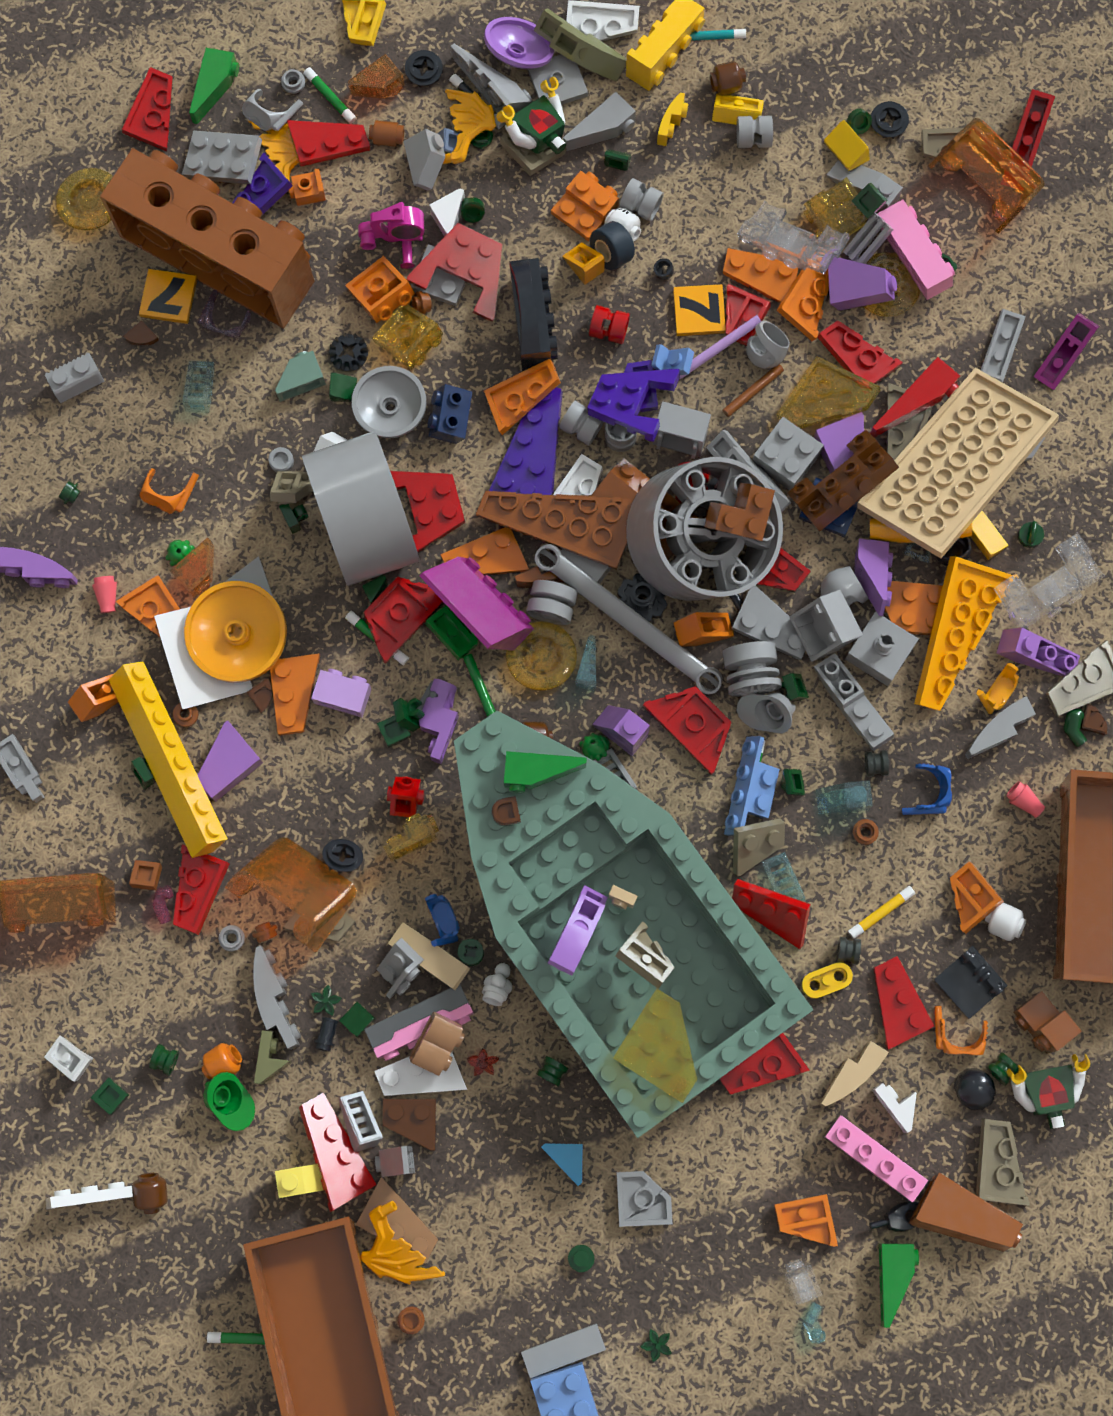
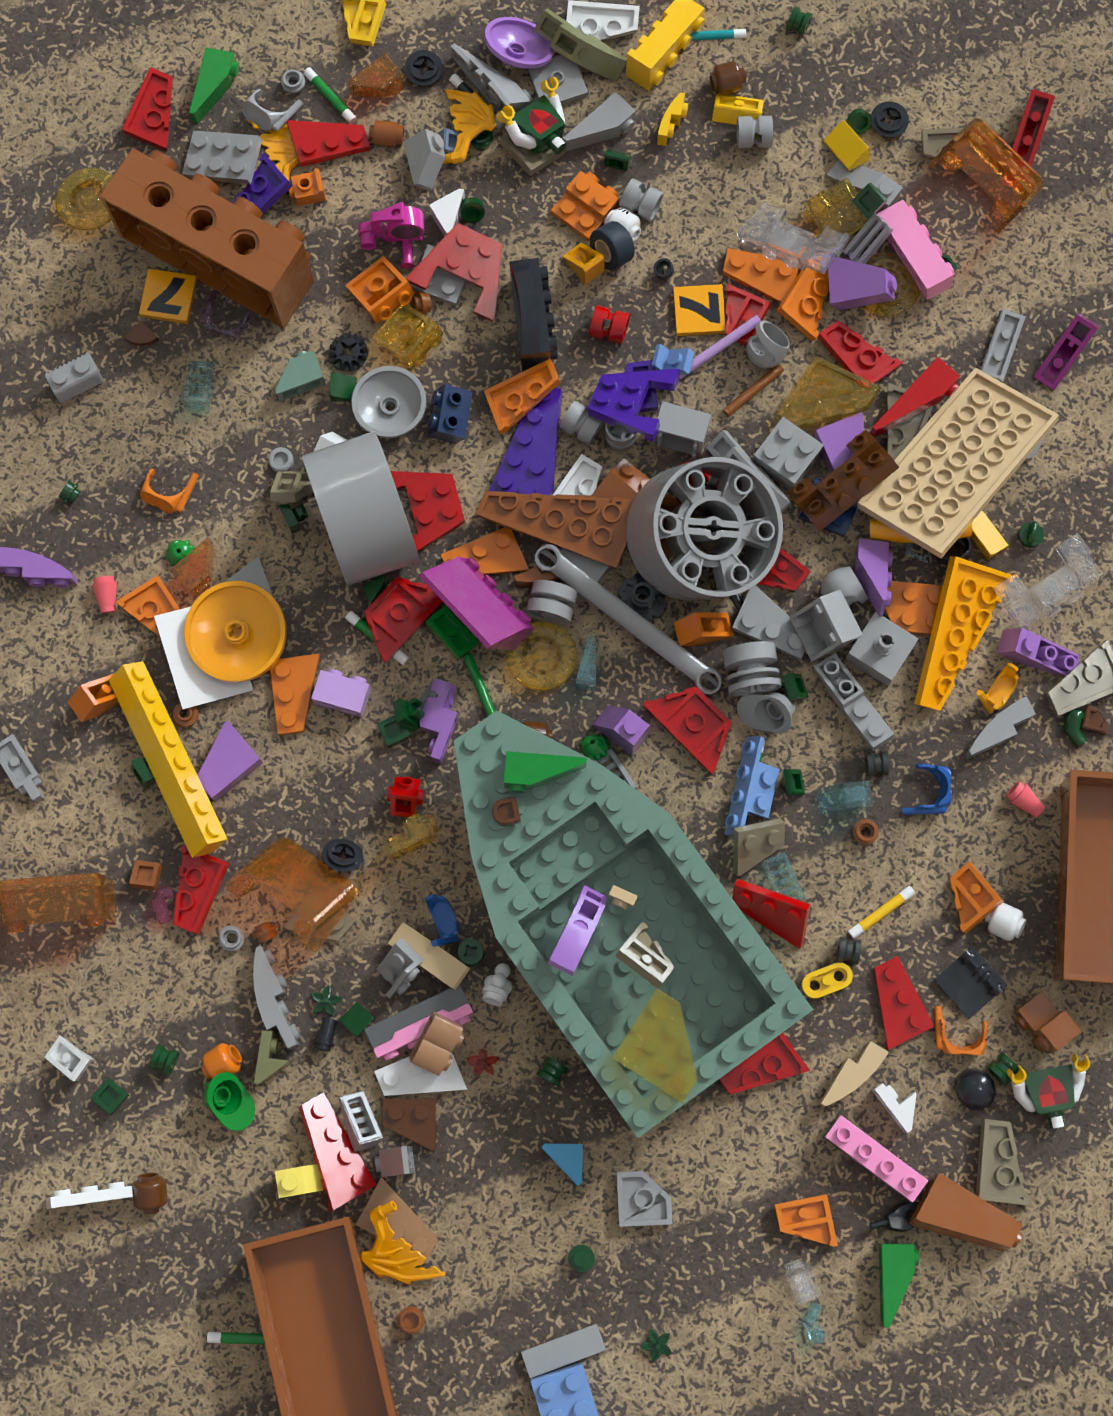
reddish brown tile [246,678,272,714] -> none
dark orange brick [704,483,775,541] -> none
none -> dark green wheel [786,6,813,37]

